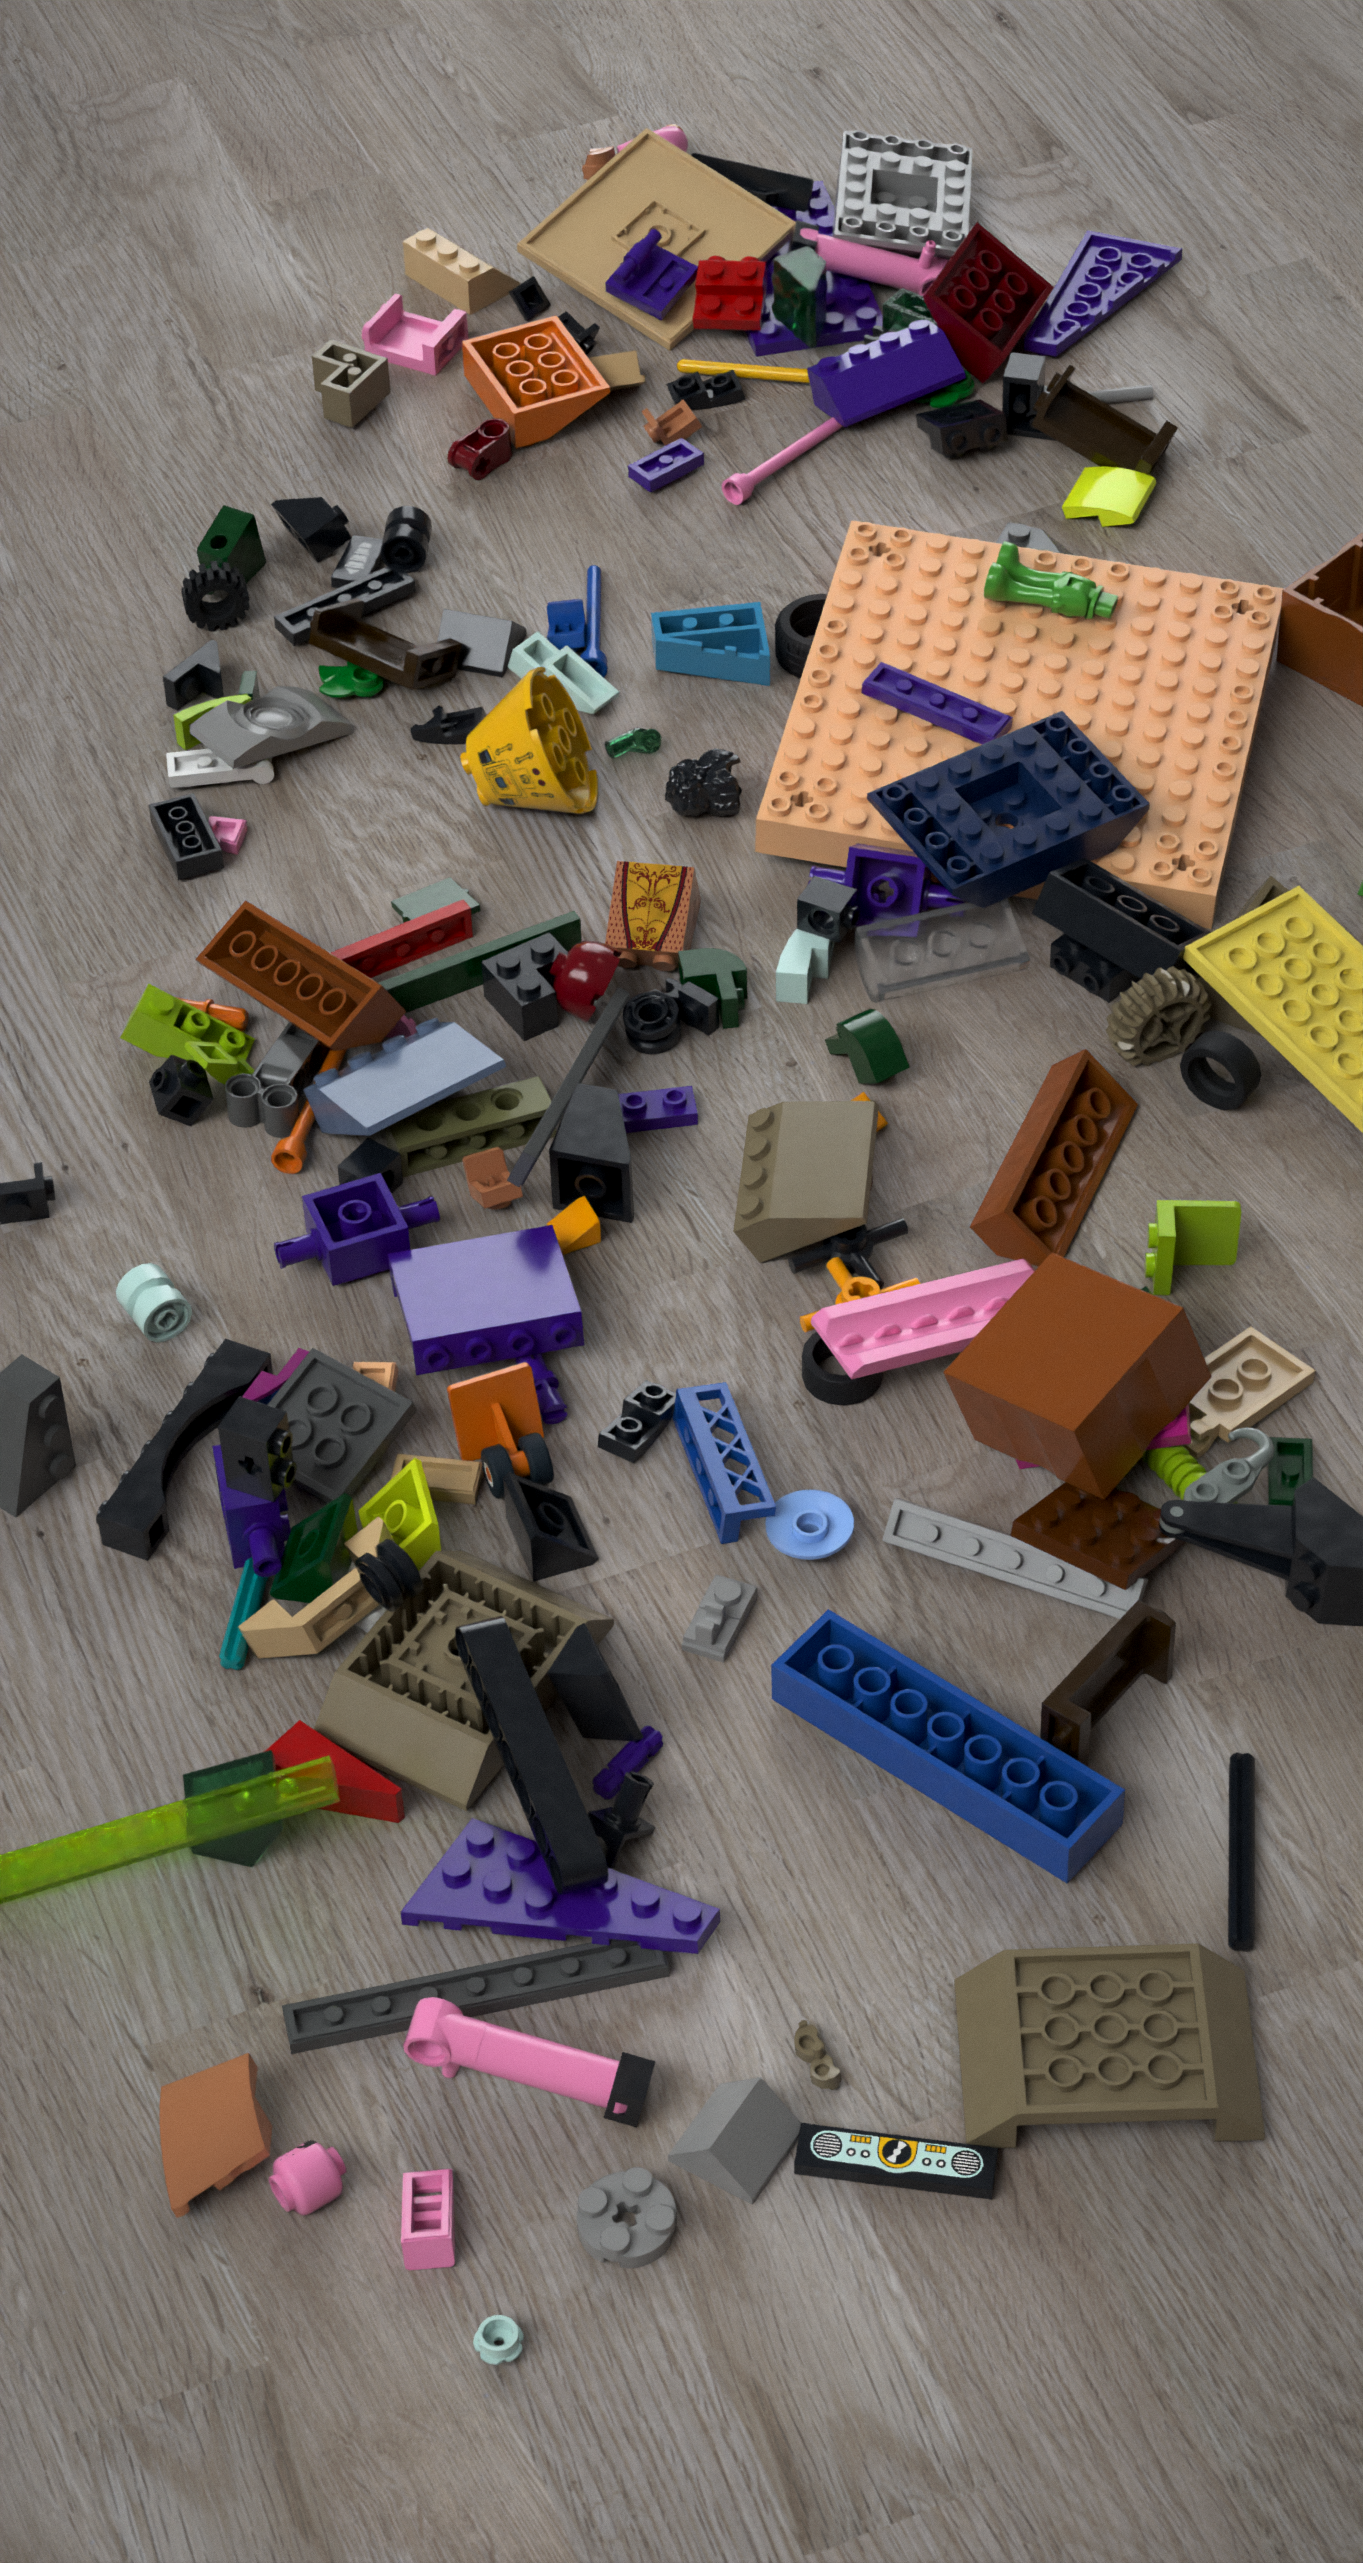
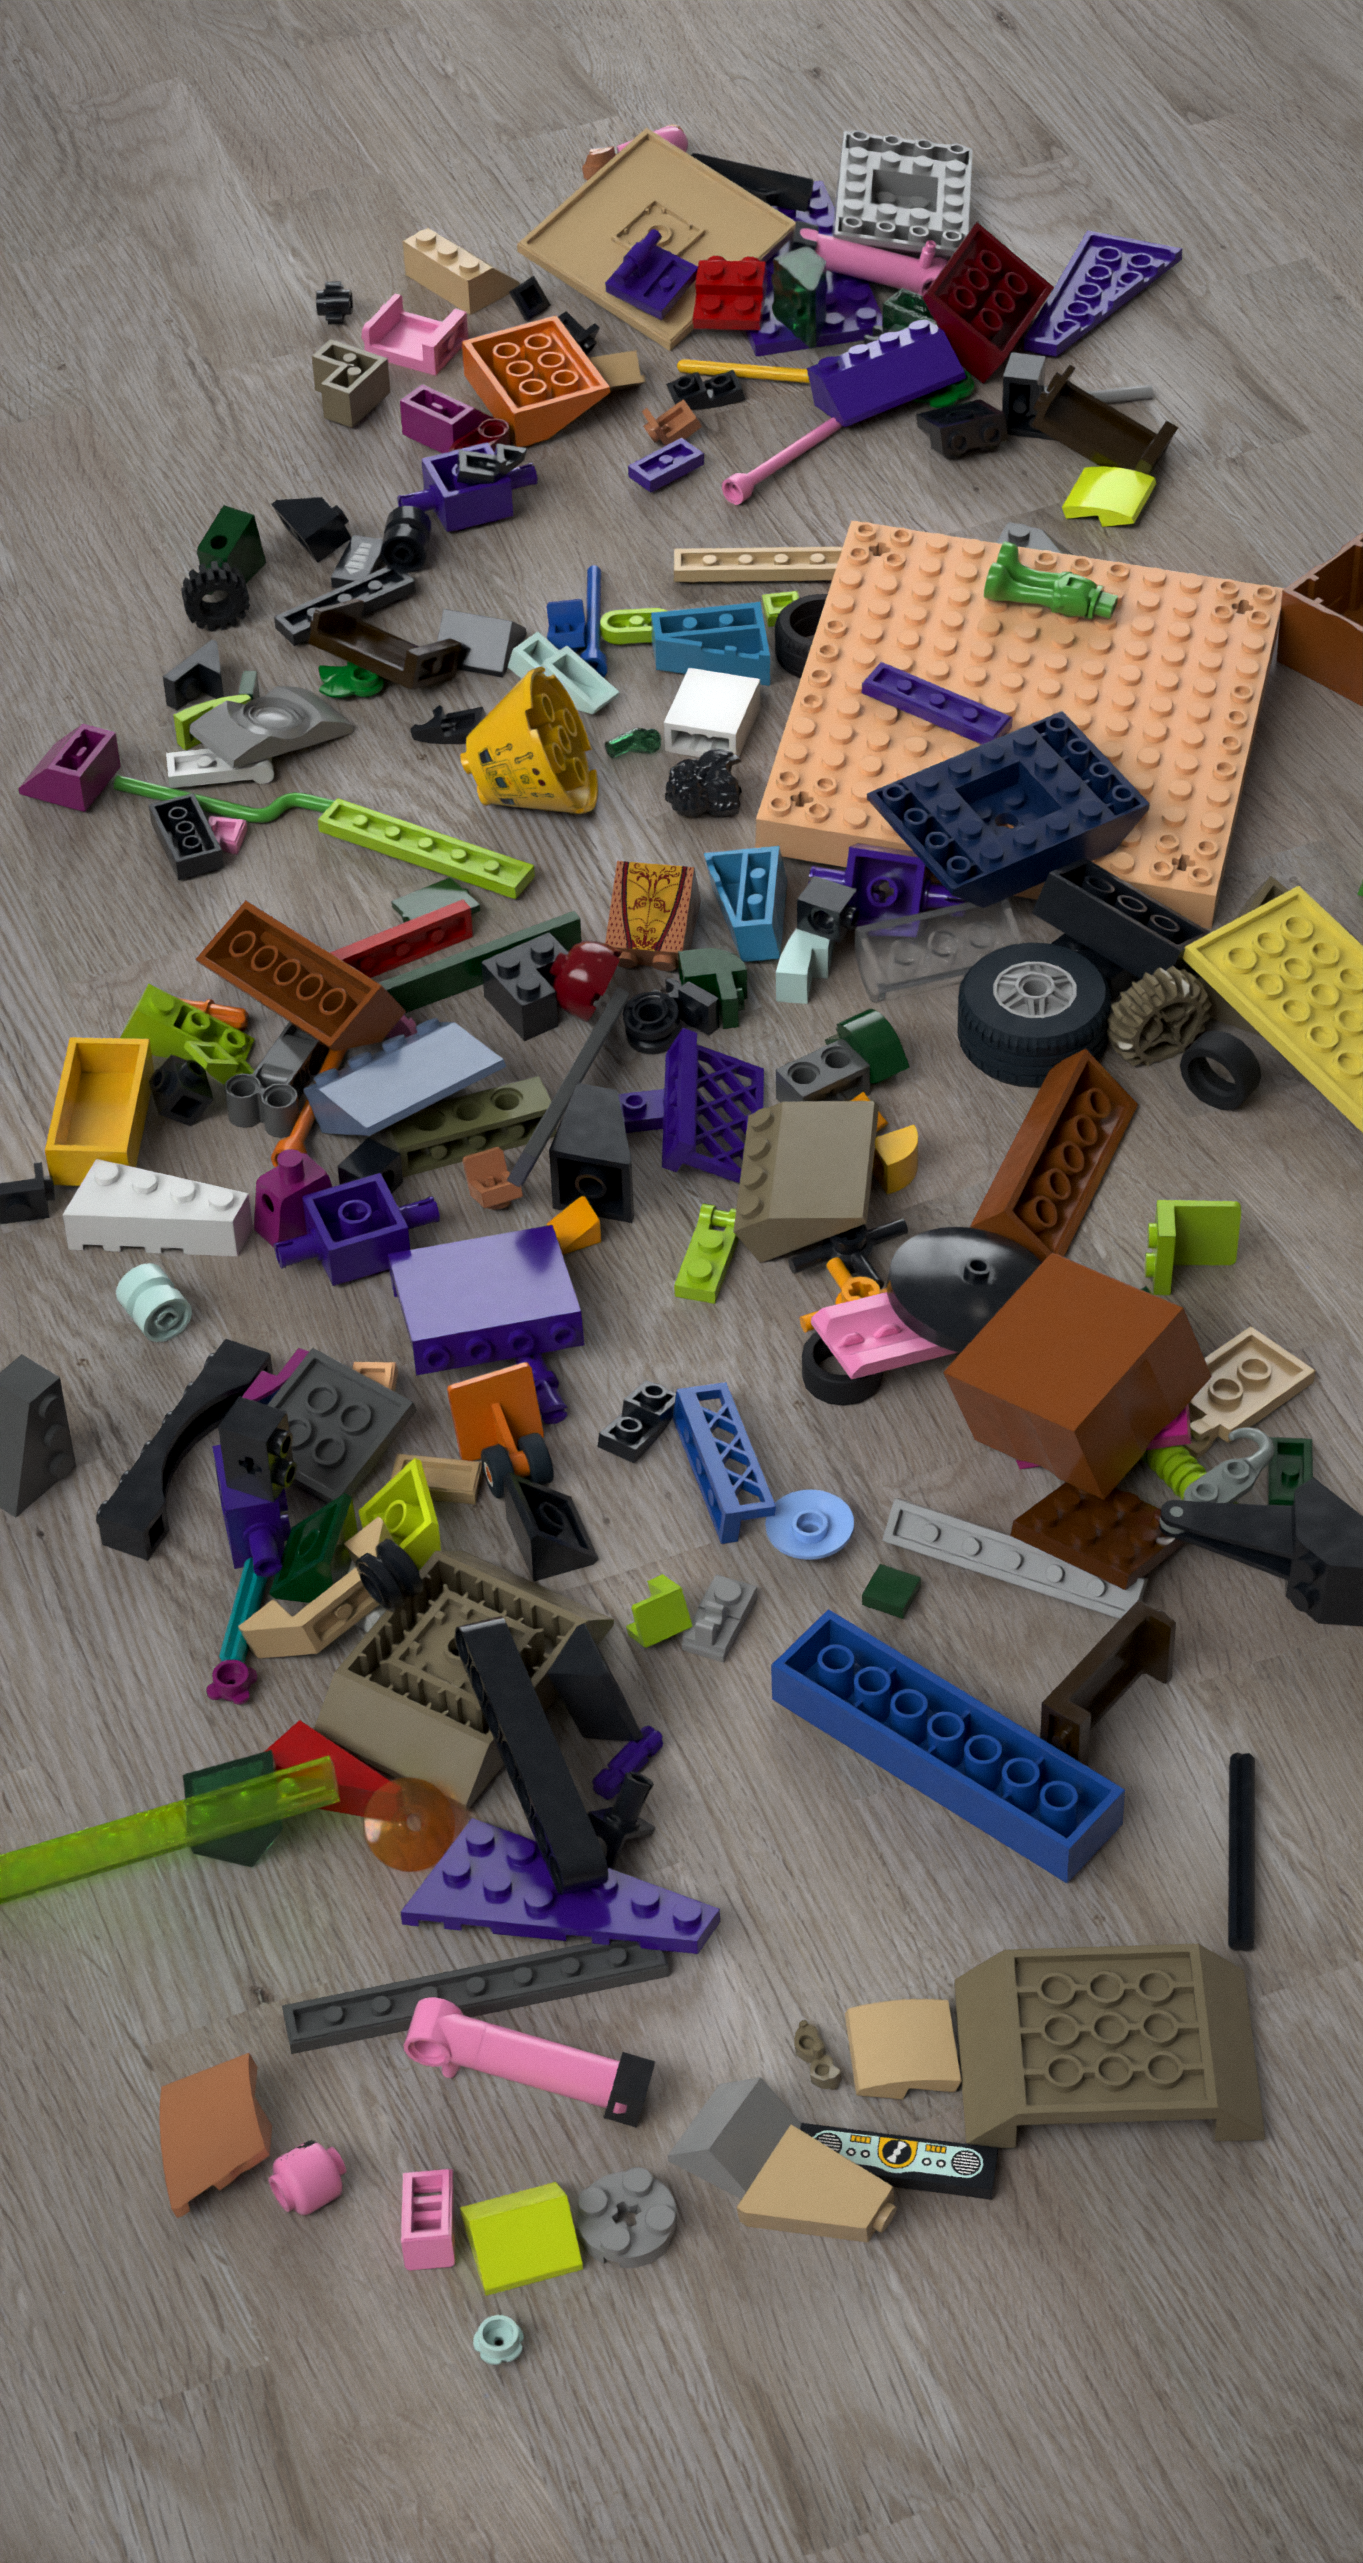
none -> magenta slope [18,724,121,812]
none -> yellow piece [45,1037,154,1186]
none -> white wedge [63,1159,253,1257]
none -> bright green piece [113,775,335,823]
none -> magenta plate [206,1660,258,1705]
none -> magenta torso [254,1149,333,1248]
none -> black gear [316,281,353,324]
none -> lime plate [318,798,535,899]
none -> clear orange dish [363,1777,455,1872]
none -> dark purple brick [397,442,538,532]
none -> magenta slope [400,384,493,453]
none -> black slope [457,444,526,484]
none -> neon yellow slope [460,2182,583,2296]
none -> lime plate [600,608,667,645]
none -> lime panel [626,1574,693,1648]
none -> dark purple fence [662,1028,764,1183]
none -> white brick [664,668,761,757]
none -> tan plate [674,547,843,583]
none -> lime plate [674,1203,739,1304]
none -> dark azure wedge [703,846,788,962]
none -> tan slope [736,2124,897,2243]
none -> lime tile [762,591,799,627]
none -> dark grey brick [776,1038,870,1103]
none -> tan slope [845,1999,961,2100]
none -> dark green tile [862,1564,921,1619]
none -> yellow brick [872,1124,918,1195]
none -> black dish [886,1227,1042,1353]
none -> black wheel [957,942,1111,1088]

